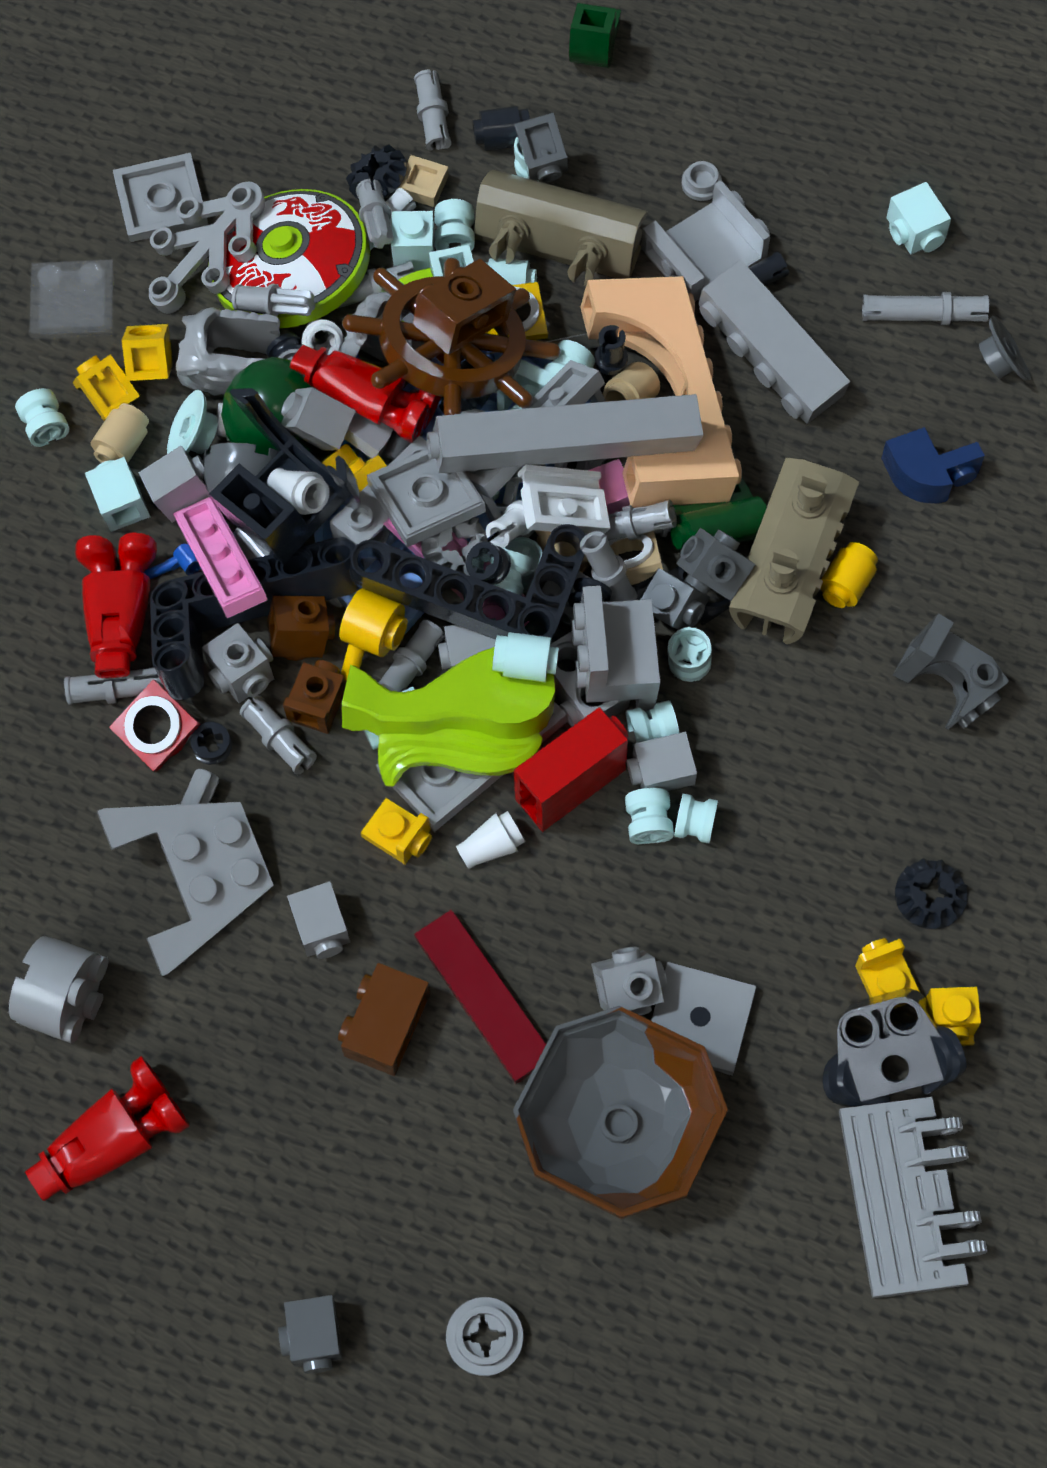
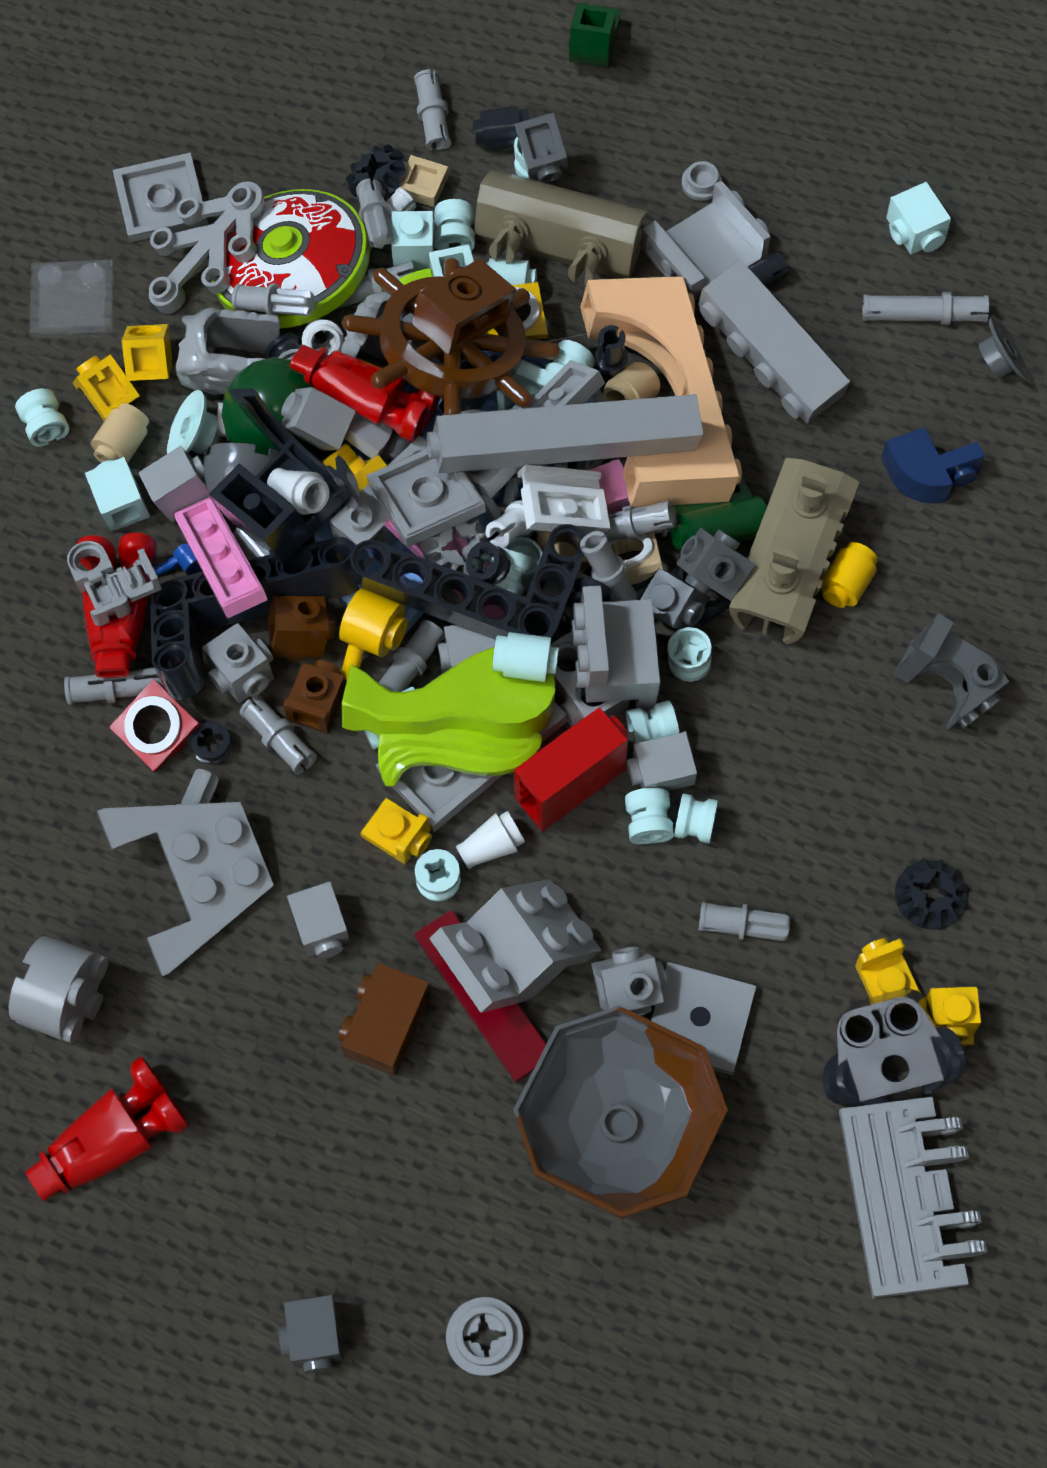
none -> light grey piece [67,541,162,626]
none -> light aqua wheel [415,849,461,902]
none -> light grey bracket [429,879,601,1013]
none -> light grey axle [698,902,790,941]

